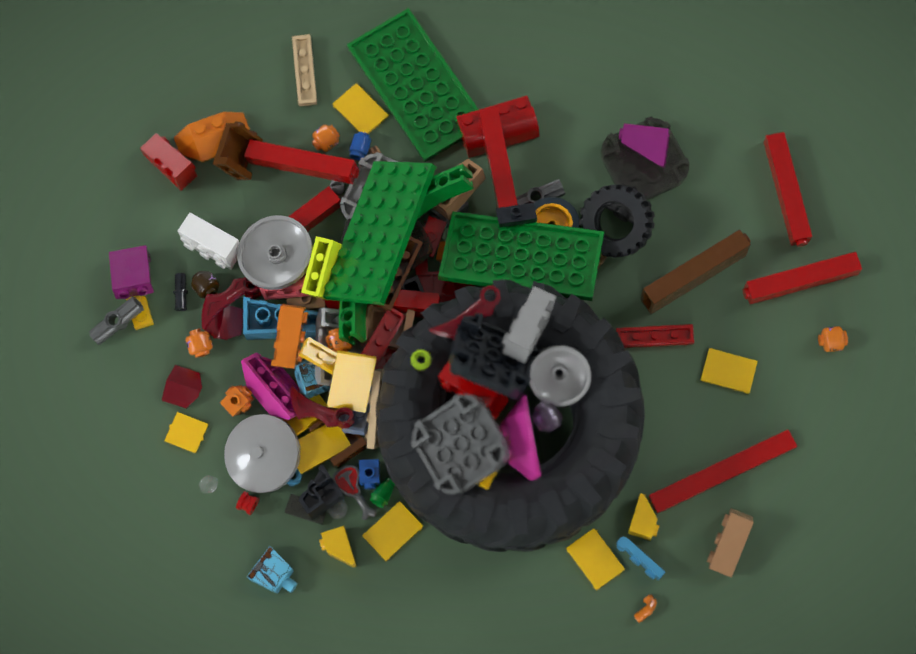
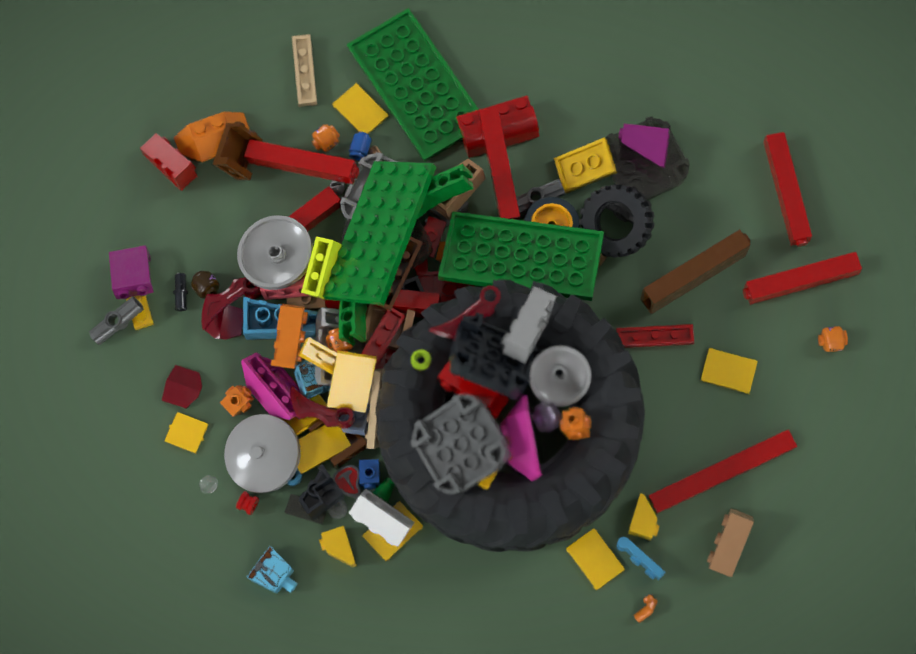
white brick [178,213,239,270] -> none
orange head [185,328,213,358] -> none
black plate [496,203,537,228] -> none
none -> white brick [349,489,415,547]
none -> yellow tile [554,137,617,193]
none -> orange brick [560,408,591,440]

